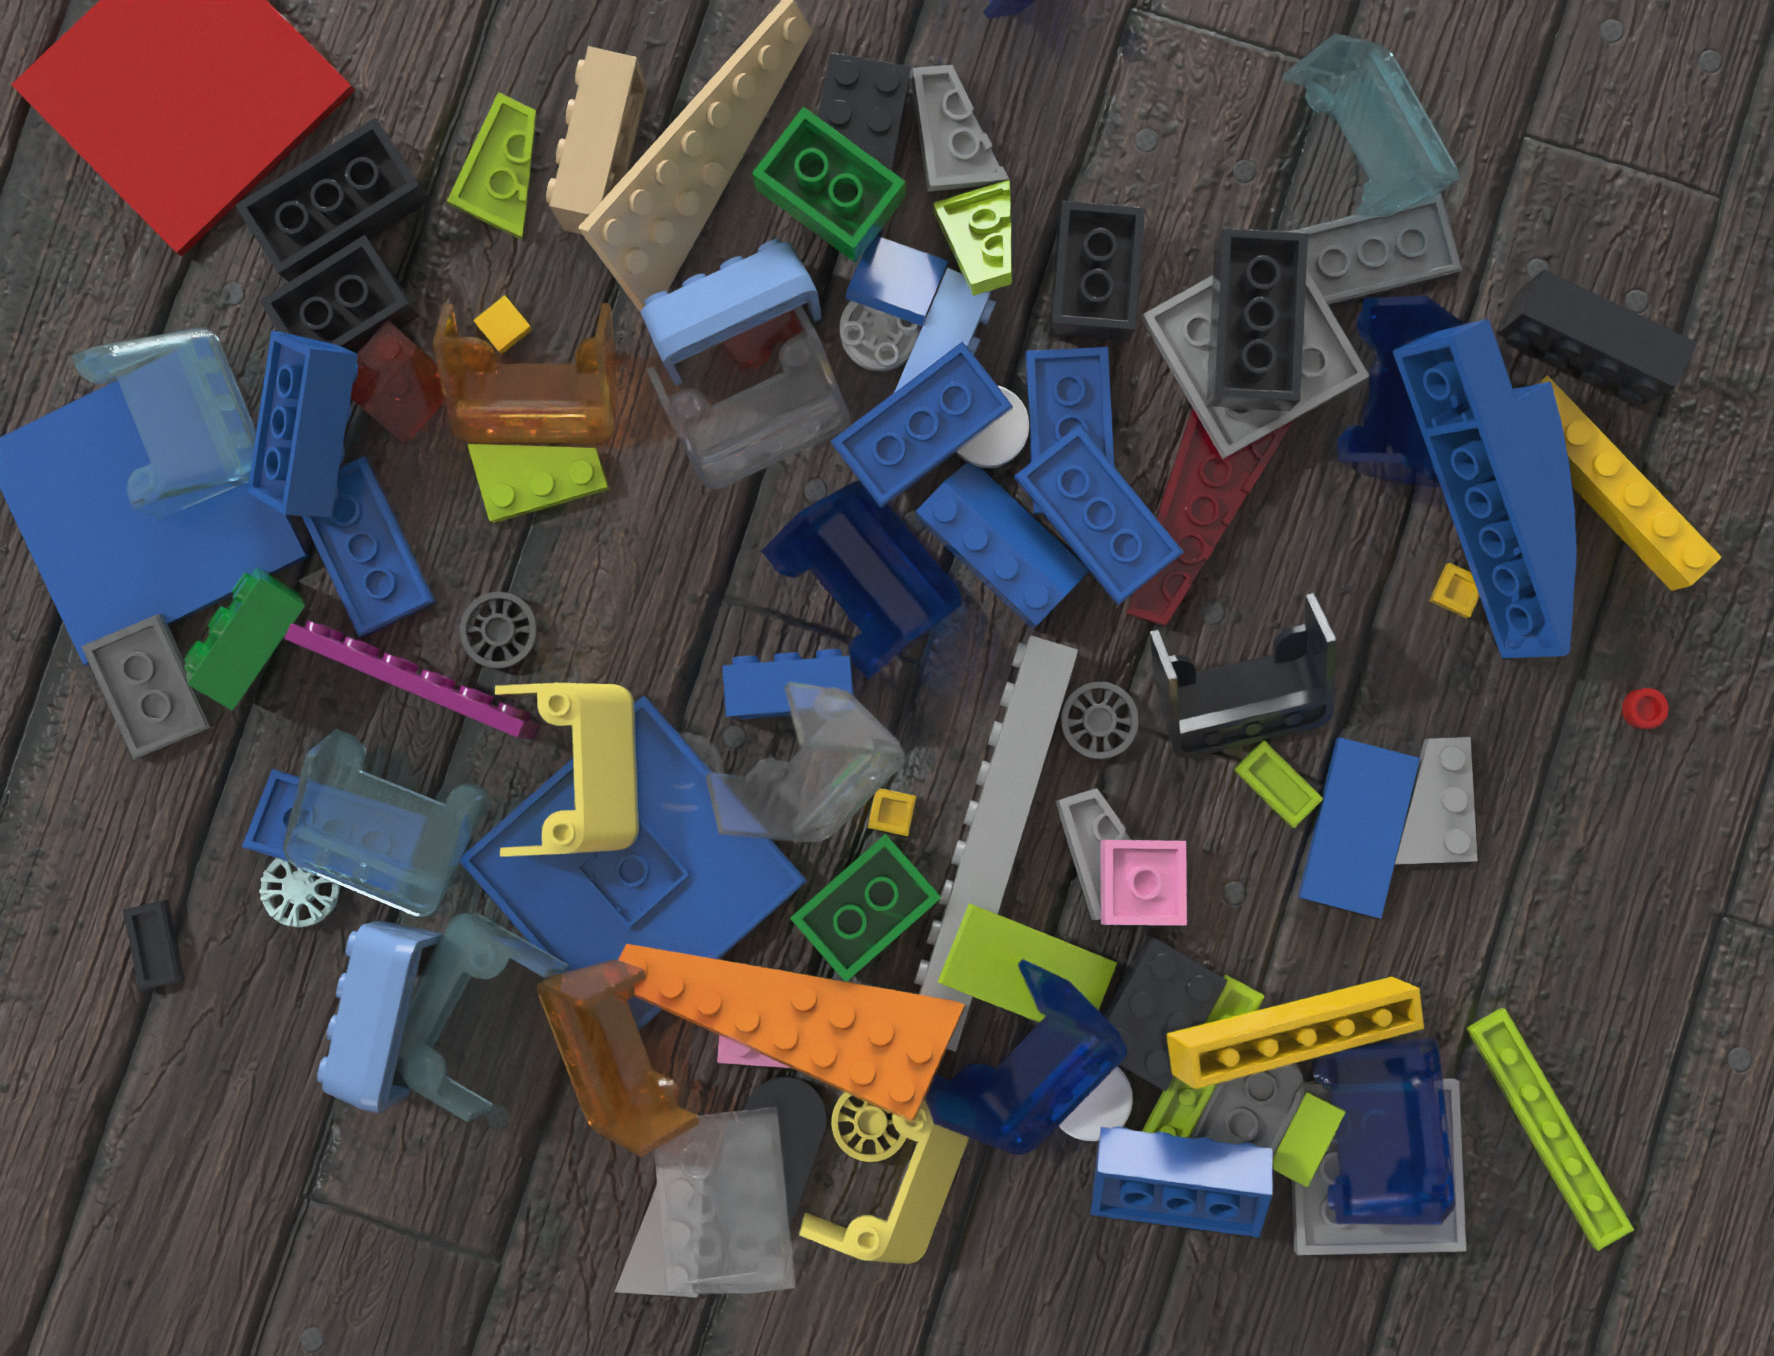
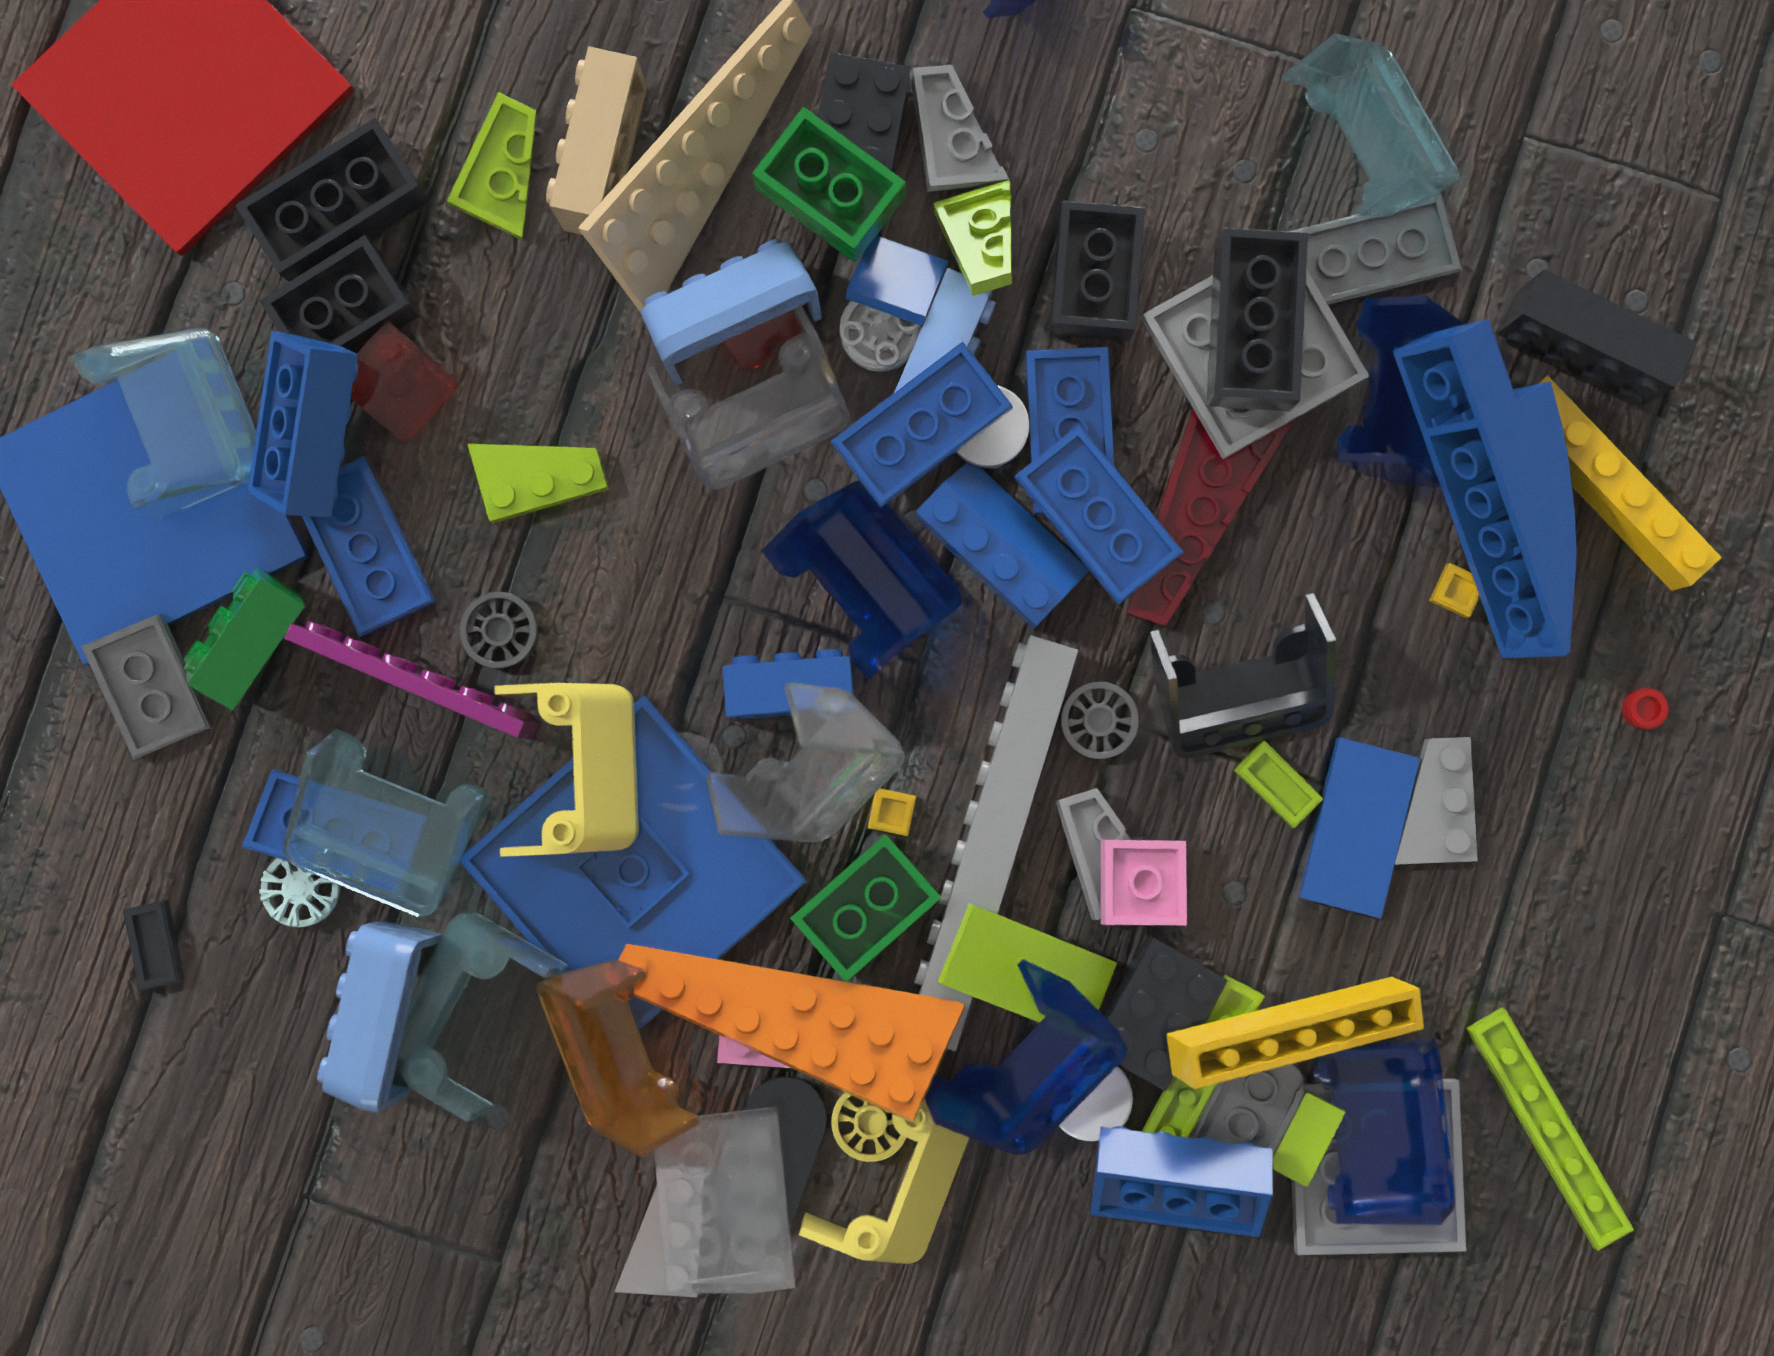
clear orange windscreen [433,303,617,443] -> none
yellow tile [473,295,533,355] -> none

